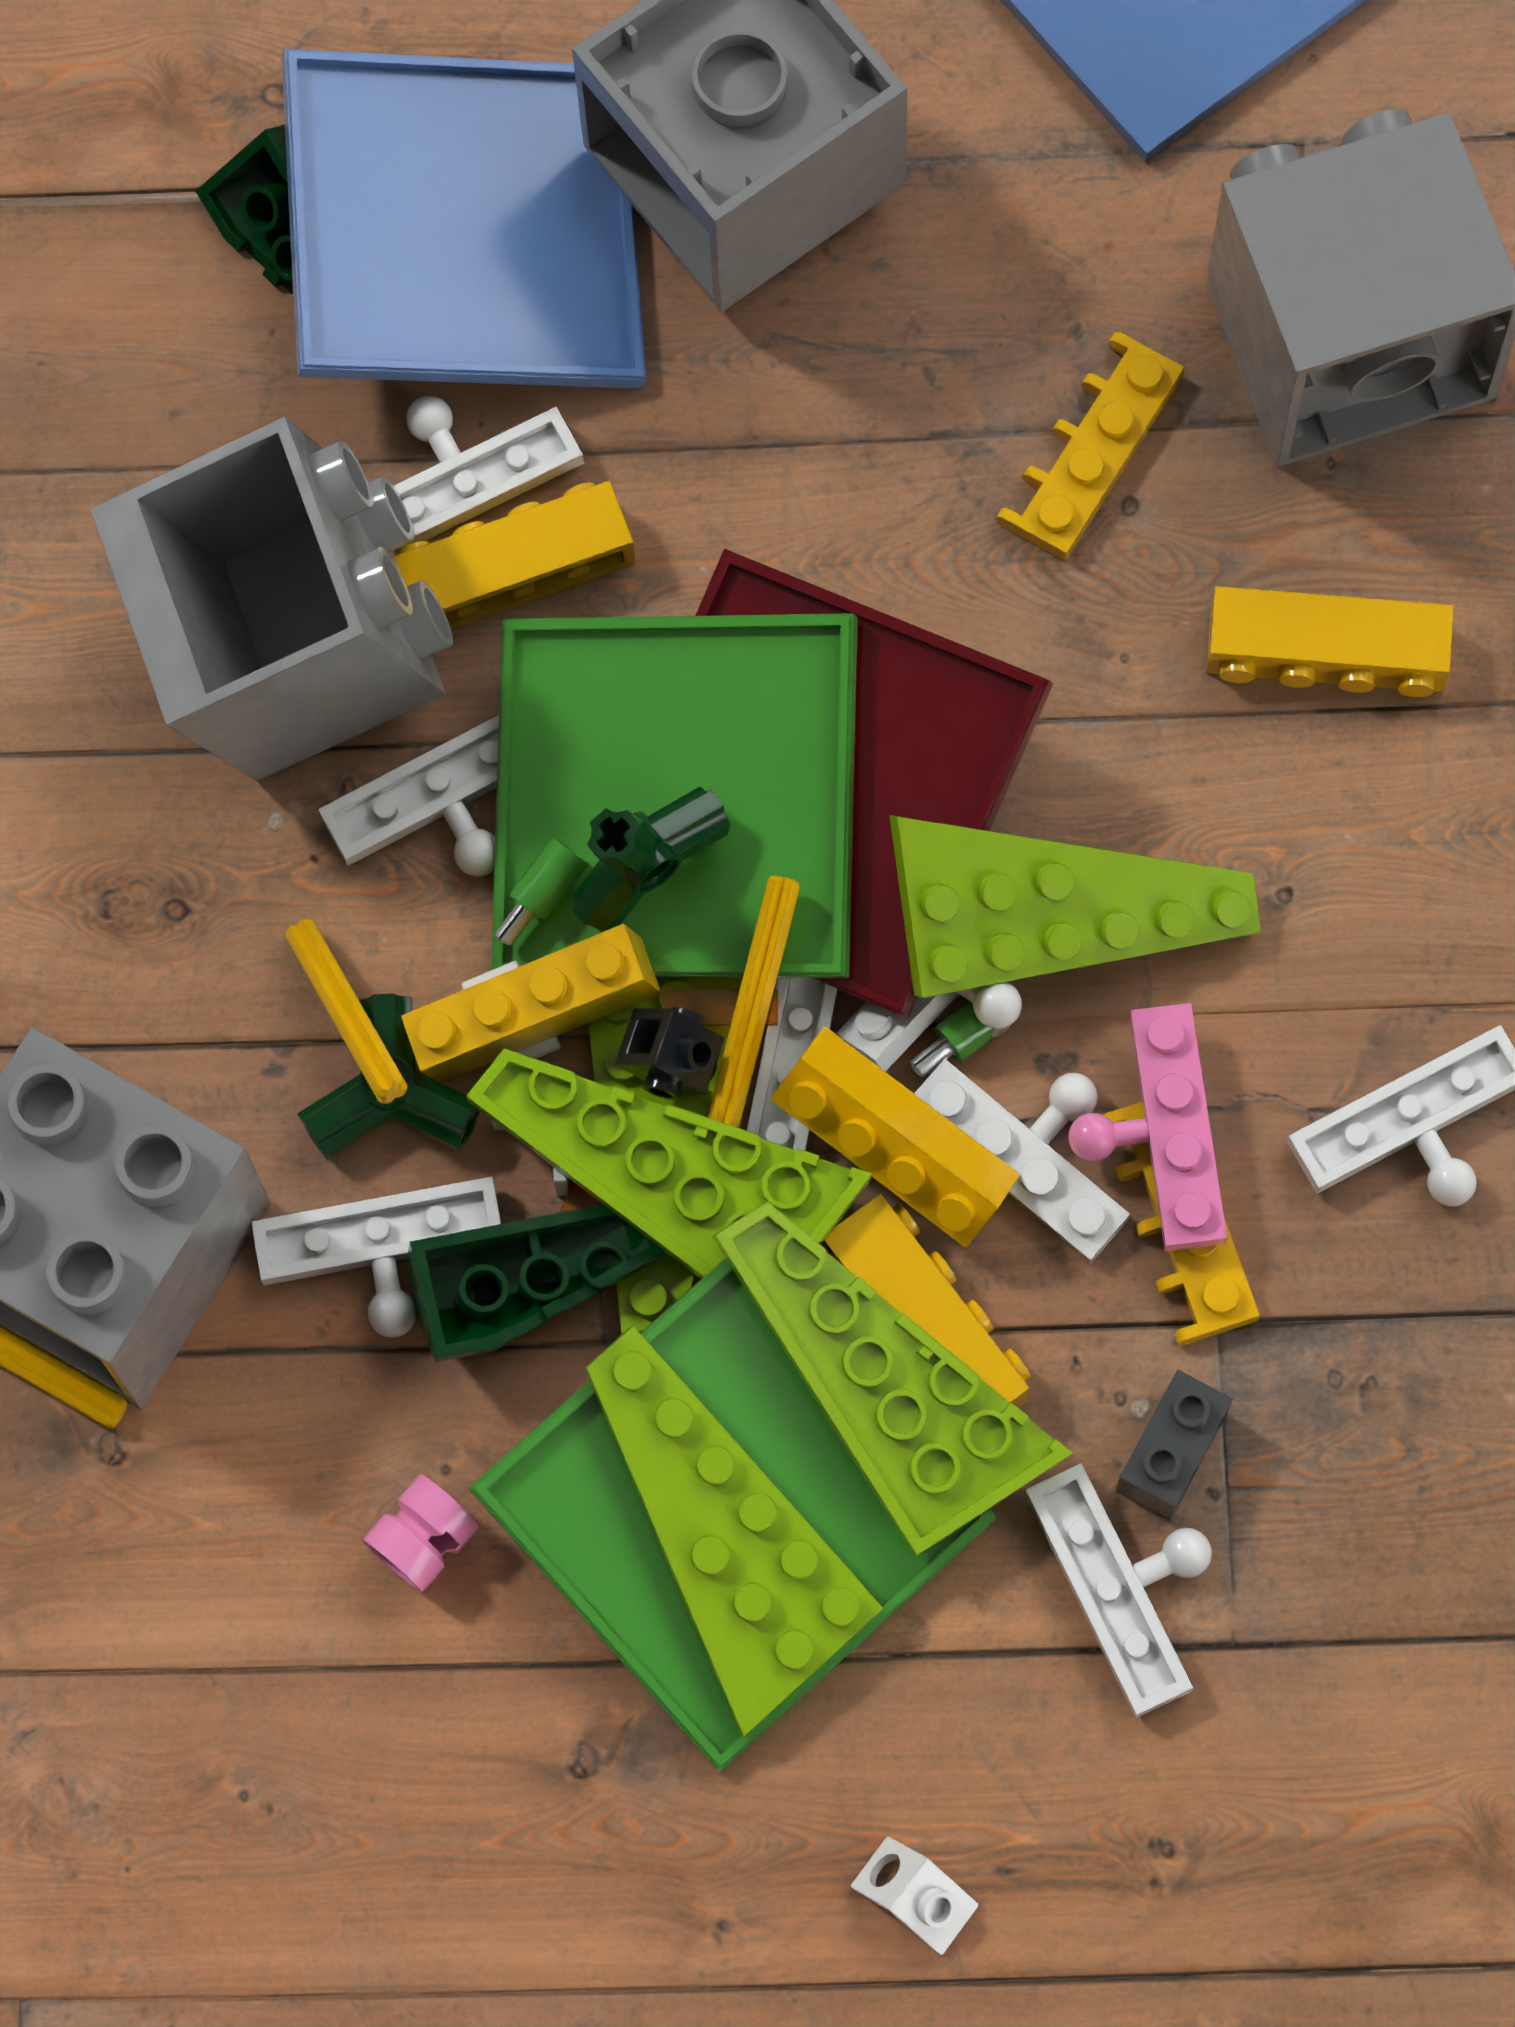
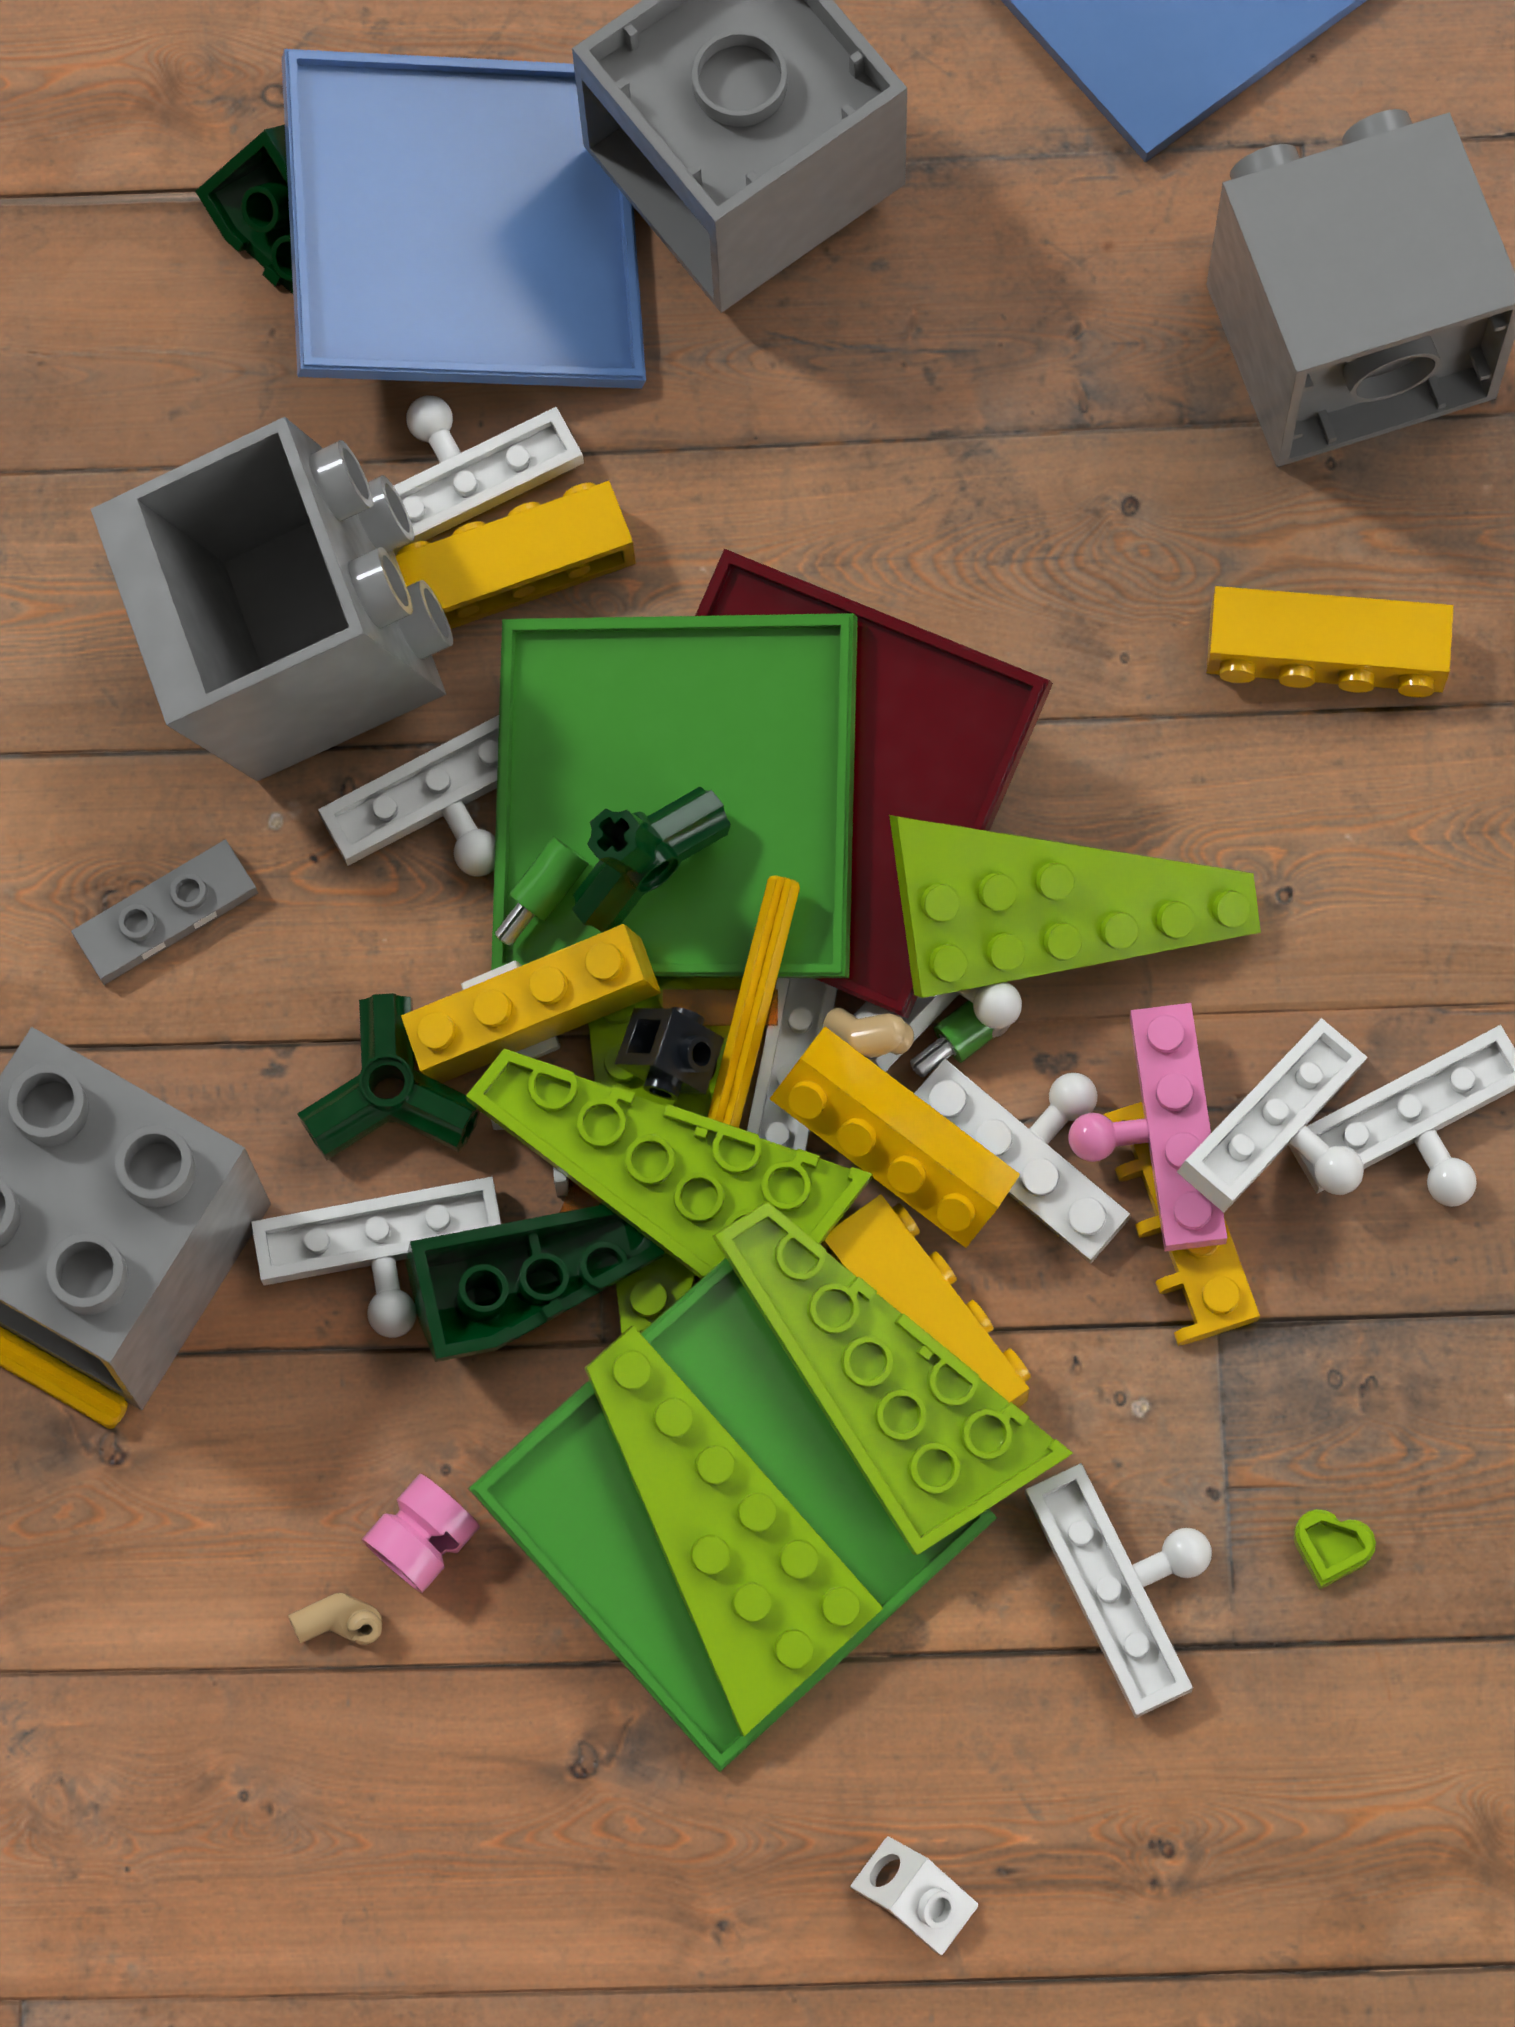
yellow axle [285,918,407,1104] -> none
yellow hinge [995,332,1184,562] -> none
dark grey brick [1116,1369,1233,1521] -> none
none -> light grey plate [71,839,258,985]
none -> tan arm [288,1593,383,1645]
none -> tan arm [823,1008,914,1058]
none -> white plate [1177,1018,1368,1213]
none -> lime tile [1293,1509,1376,1590]

